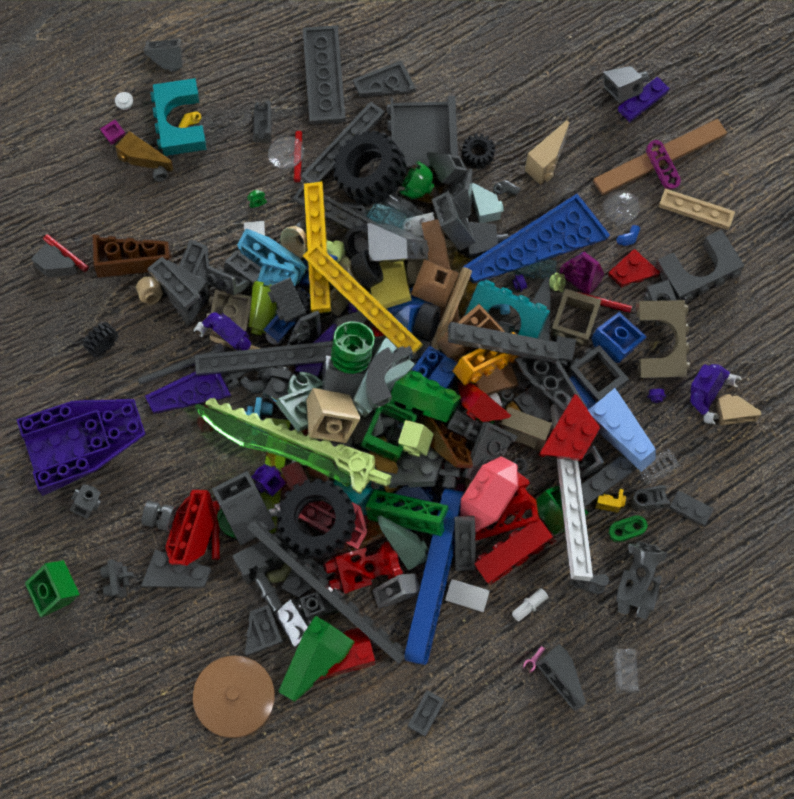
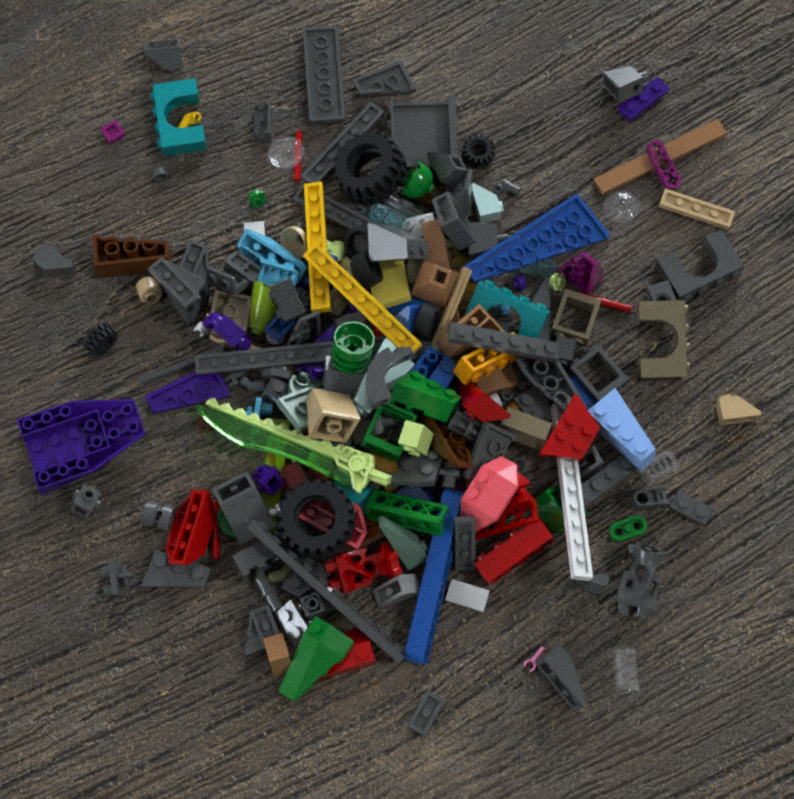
green slope [25,560,80,618] -> none
red bar [43,234,89,272] -> none
white plate [115,92,133,110] -> none
pearl gold slope [115,131,173,172] -> none
medium nougat dish [193,656,275,738] -> none
white axle [512,588,548,621] -> none
tan slope [525,120,569,185] -> none
blue slope [591,312,647,363] -> none
yellow bracket [595,489,626,513] -> none
red wing [608,249,660,287] -> none
blue arm [616,225,640,246] -> none
dark purple plate [647,389,666,403] -> none
dark purple torso [690,364,742,424] -> none
none -> medium nougat slope [262,633,291,677]
none -> dark purple hand [301,365,324,380]

